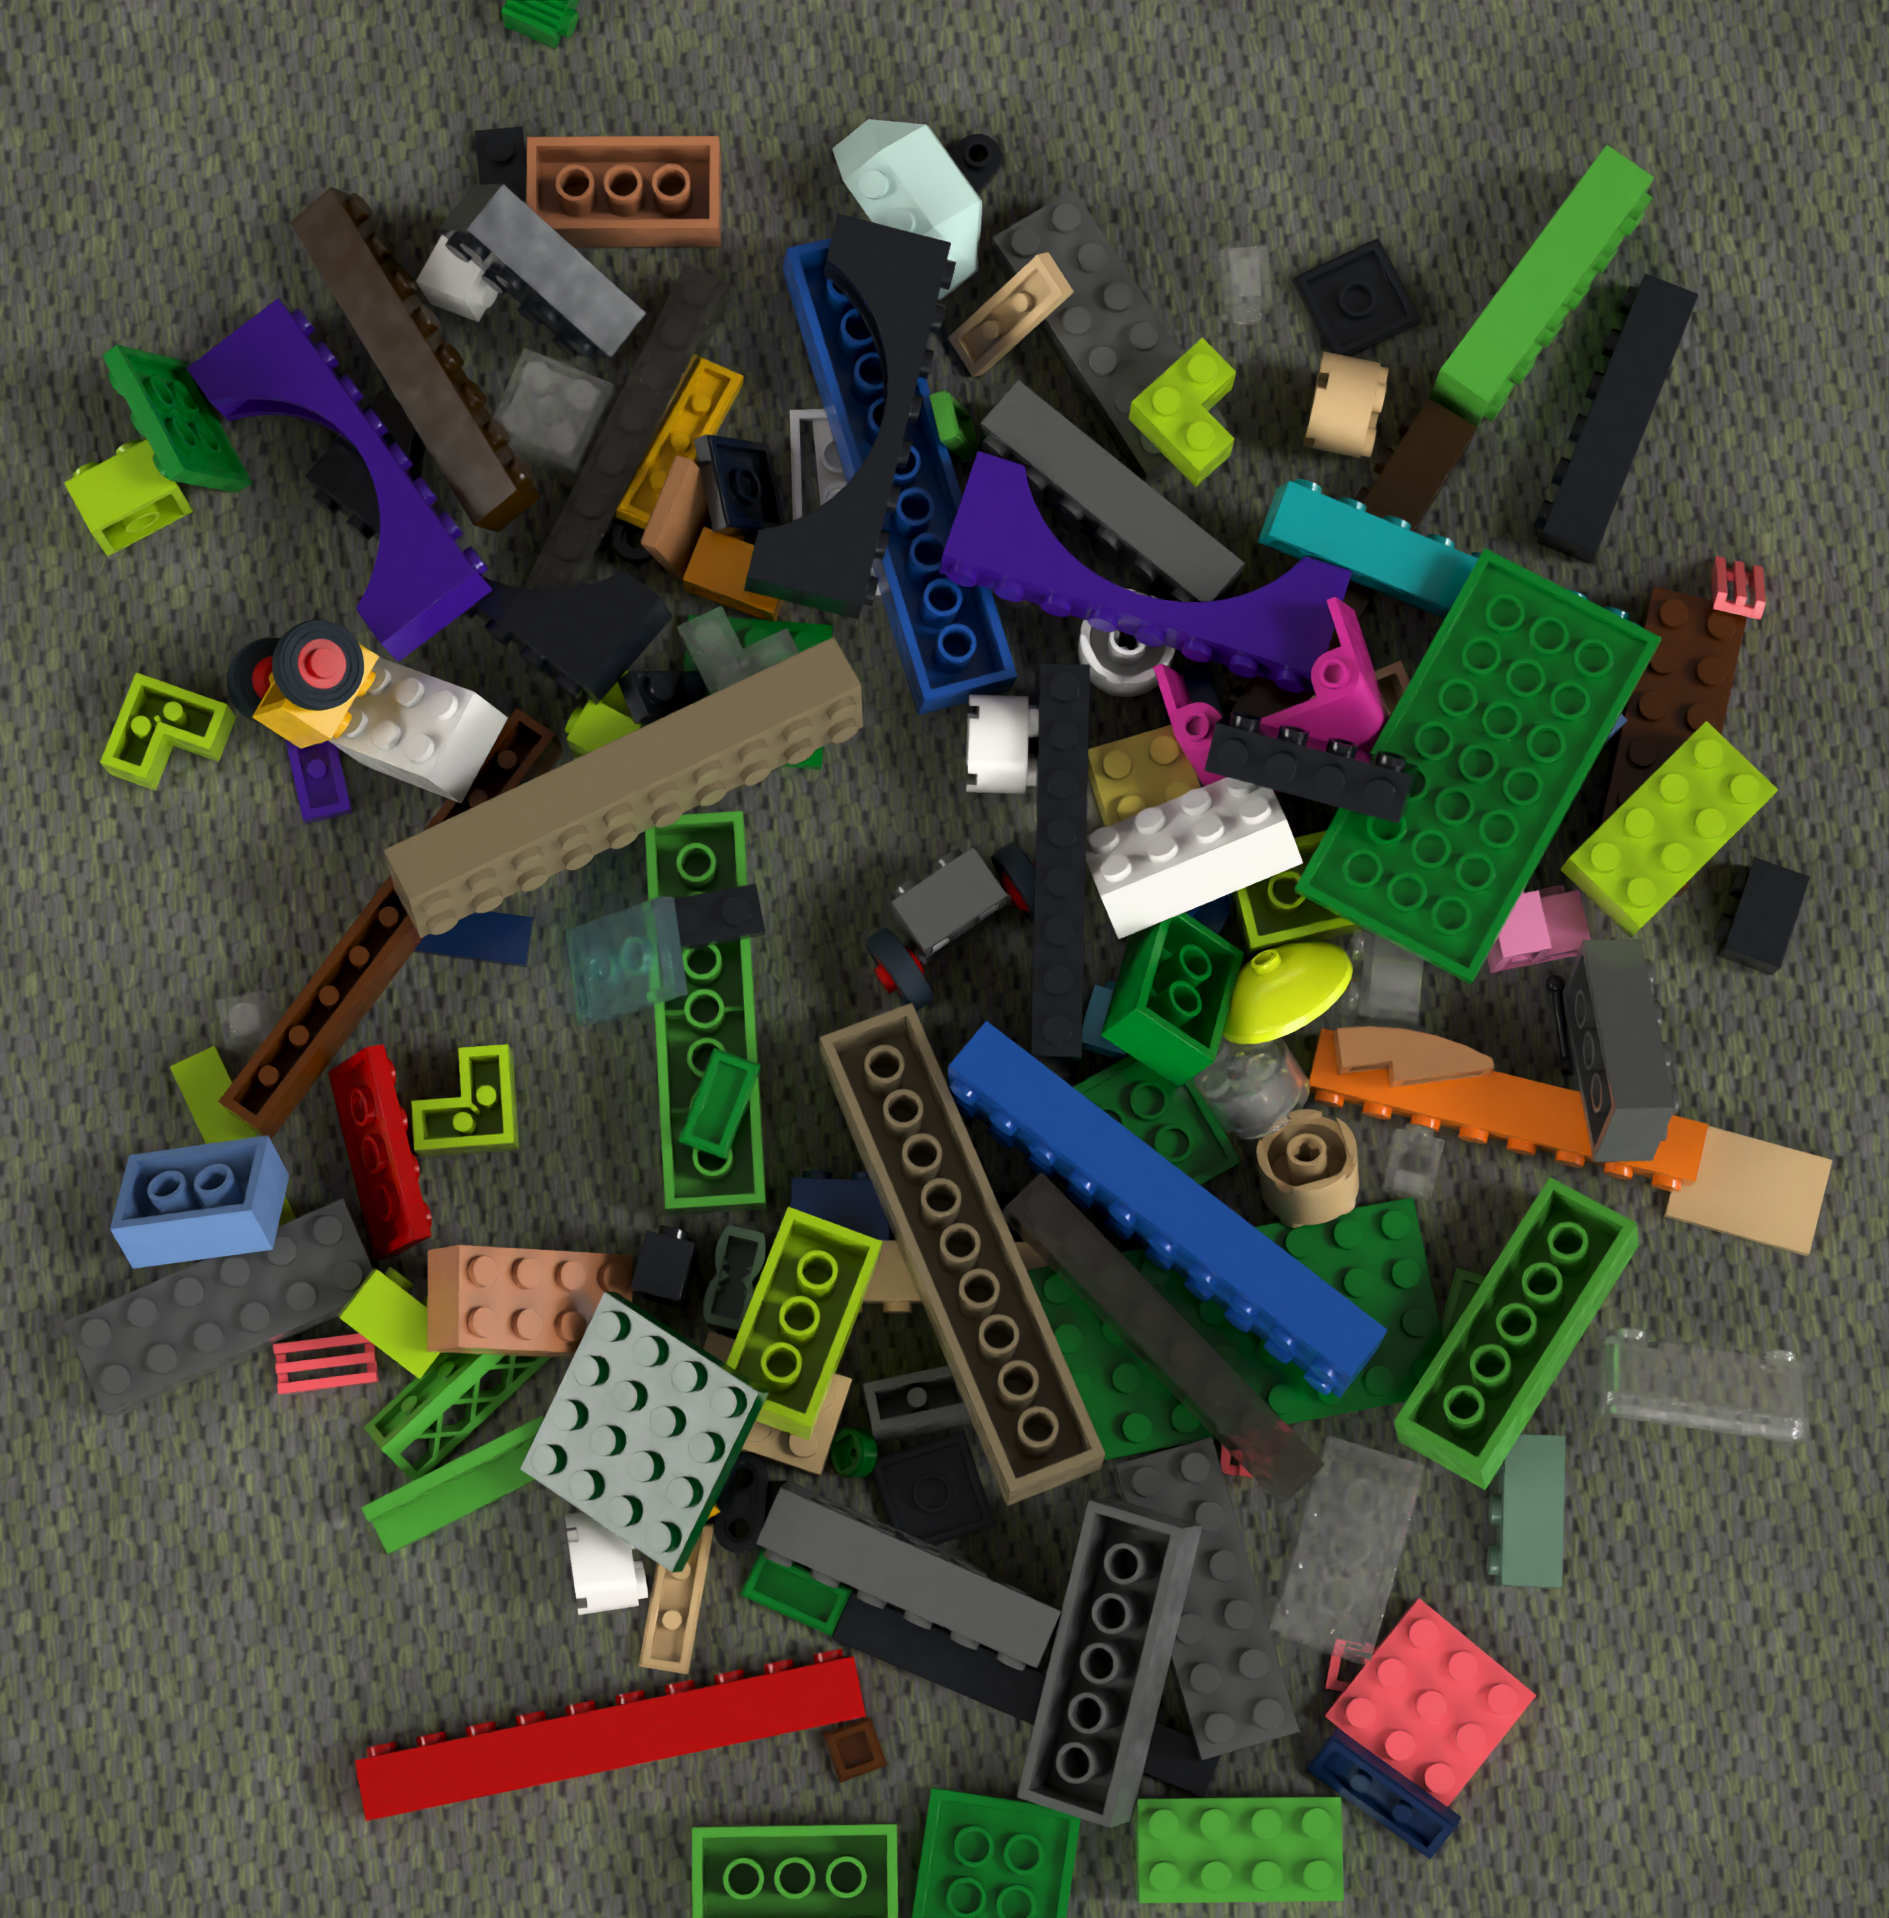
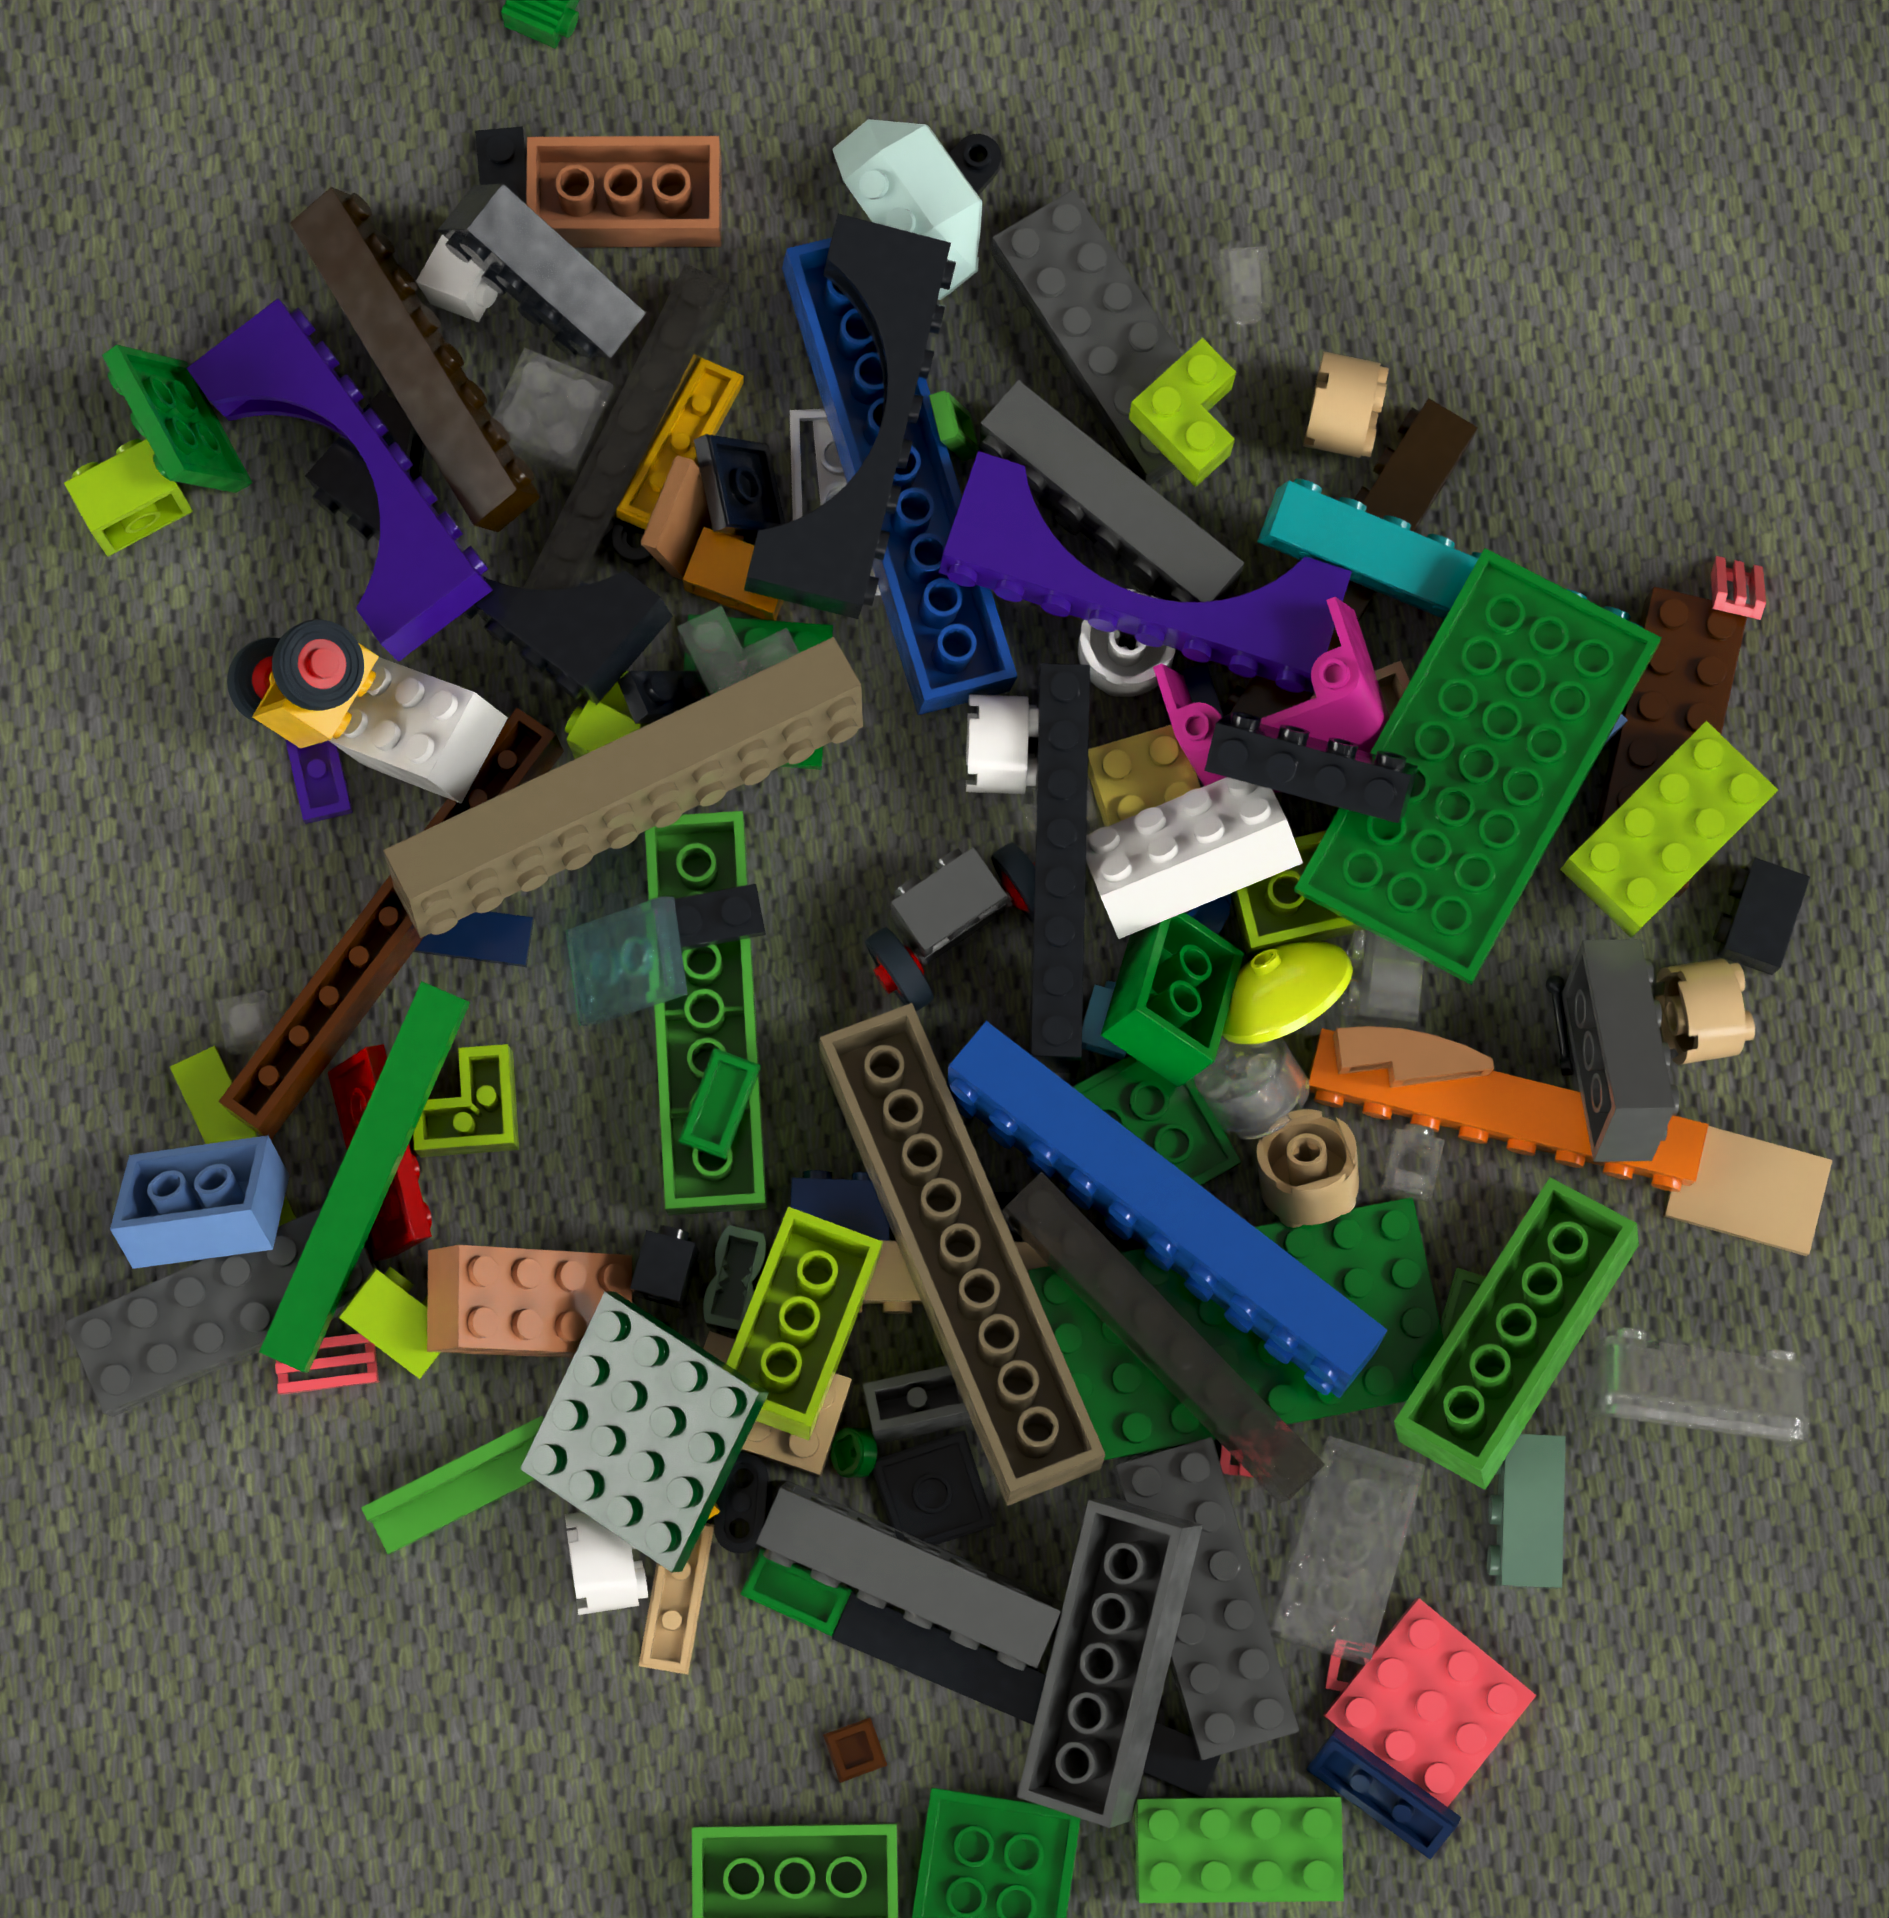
lime brick [100,672,236,791] -> none
red brick [355,1649,866,1821] -> none
bright green fence [363,1353,551,1481] -> none
tan plate [948,252,1074,377] -> none
black tile [1292,238,1421,357] -> none
bright green brick [1429,145,1654,427] -> none
bright pink brick [1487,885,1591,973] -> none
black brick [1533,273,1699,564] -> none
none -> green tile [259,981,470,1373]
none -> tan brick [1655,958,1755,1065]

